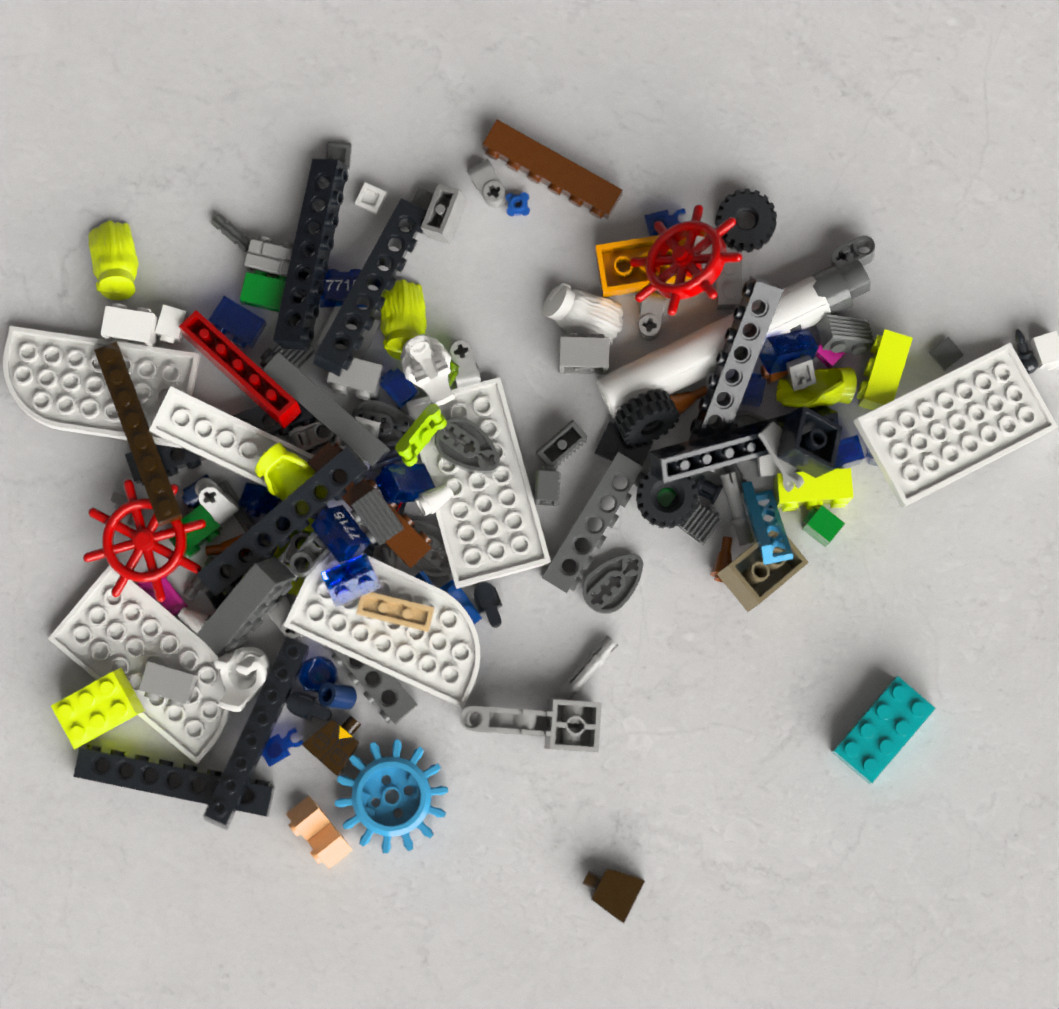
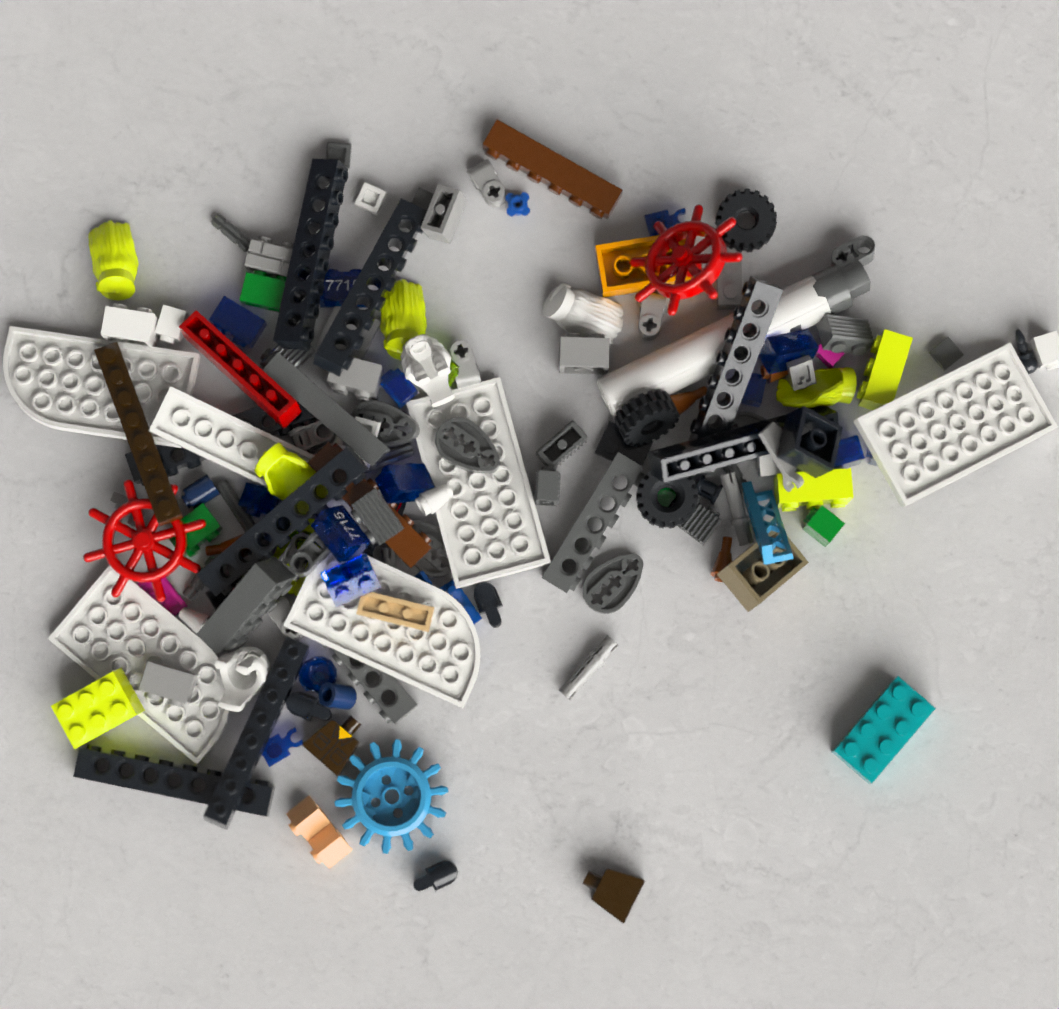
light grey piece [195,478,240,525] -> none
lime plate [395,403,447,466] -> none
light grey brick [460,699,602,752] -> none
none -> black arm [413,860,458,891]

